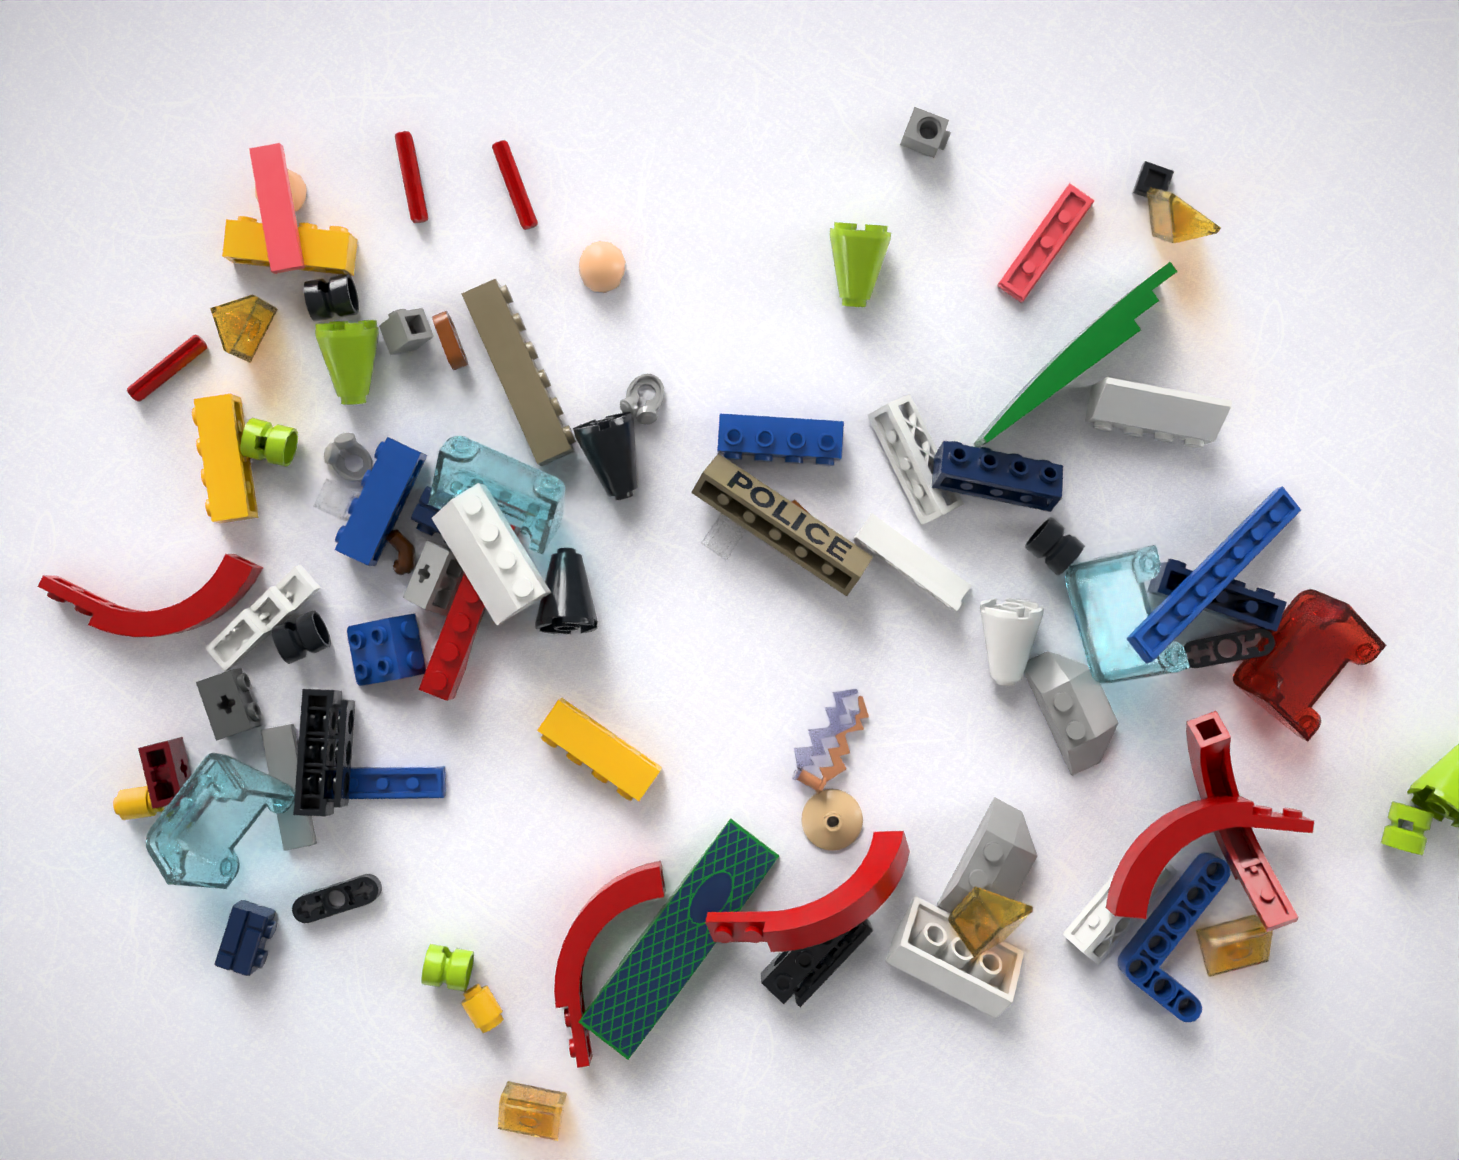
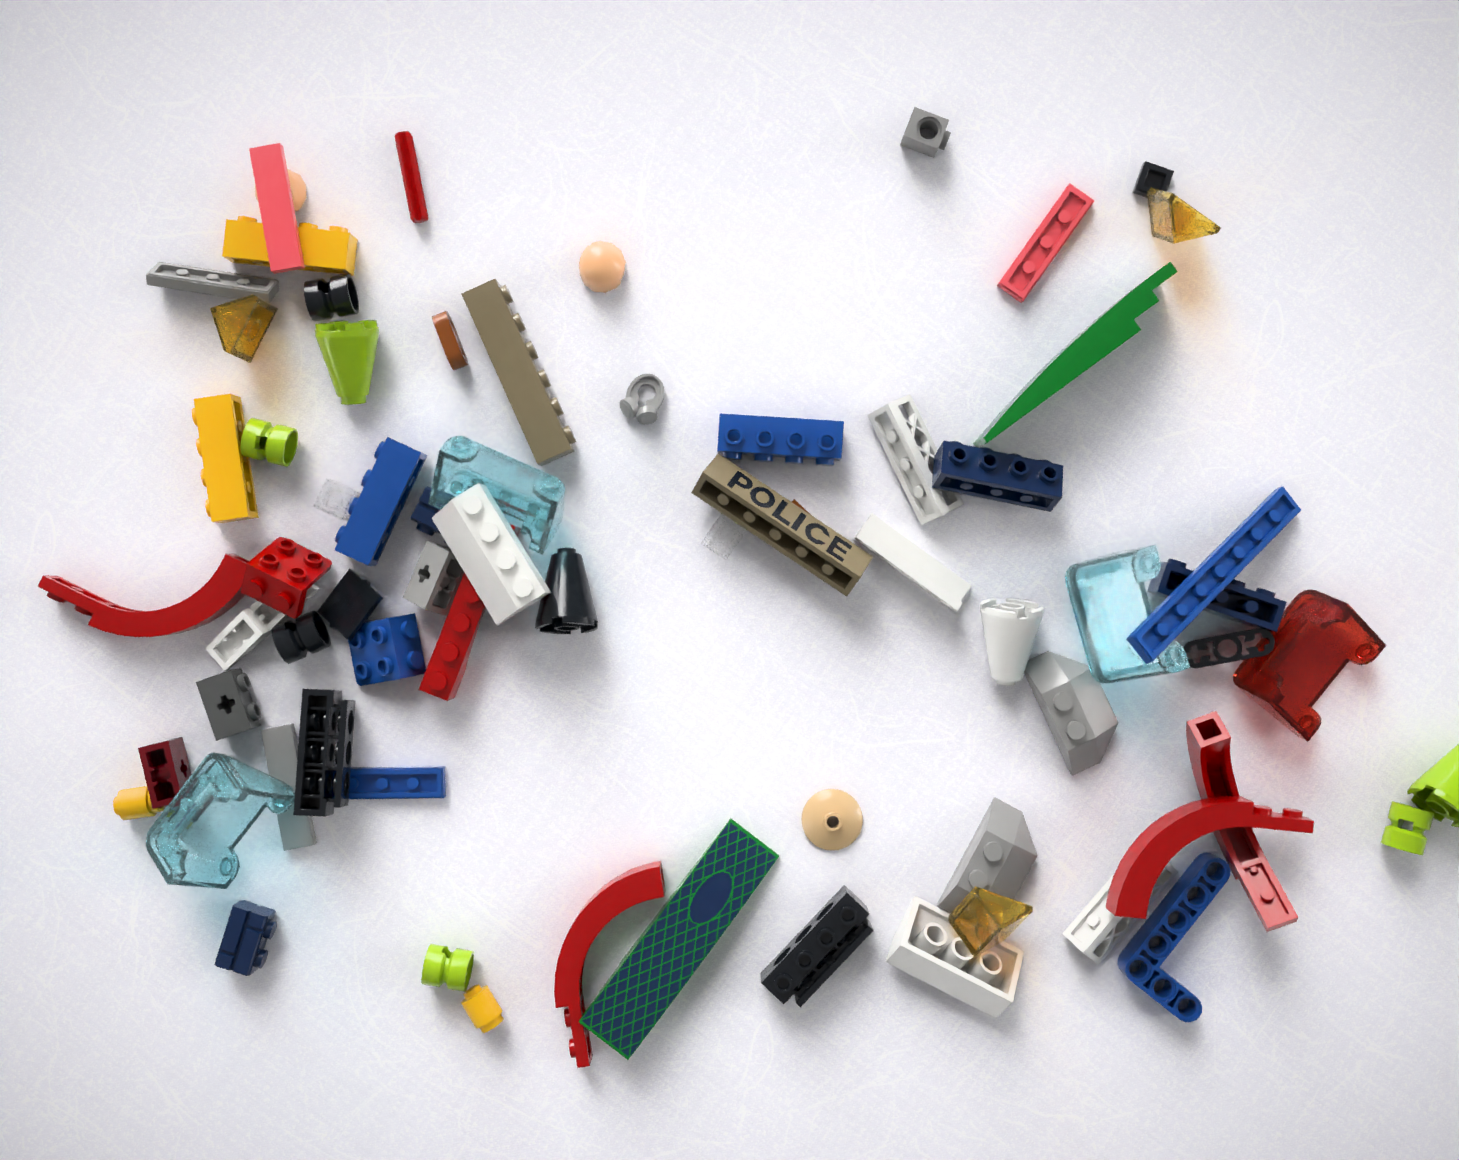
red axle [127,335,207,402] -> none
black beam [292,874,382,923] -> none
light grey piece [324,433,372,481] -> none
light grey brick [379,308,434,355] -> none
reddish brown arm [386,529,415,575] -> none
red axle [492,140,538,230] -> none
clear yellow slope [498,1081,567,1141] -> none
yellow brick [537,698,662,801] -> none
black cone [573,412,638,500] -> none
red arch [705,831,910,952] -> none
piece [792,689,869,794] -> none
lime cone [829,222,892,307] -> none
black wheel [1025,517,1085,575] -> none
white slope [1085,377,1232,448] -> none
clear yellow slope [1196,915,1273,977] -> none
none -> light grey tile [146,262,279,304]
none -> red bracket [241,537,332,619]
none -> black piece [317,569,383,641]

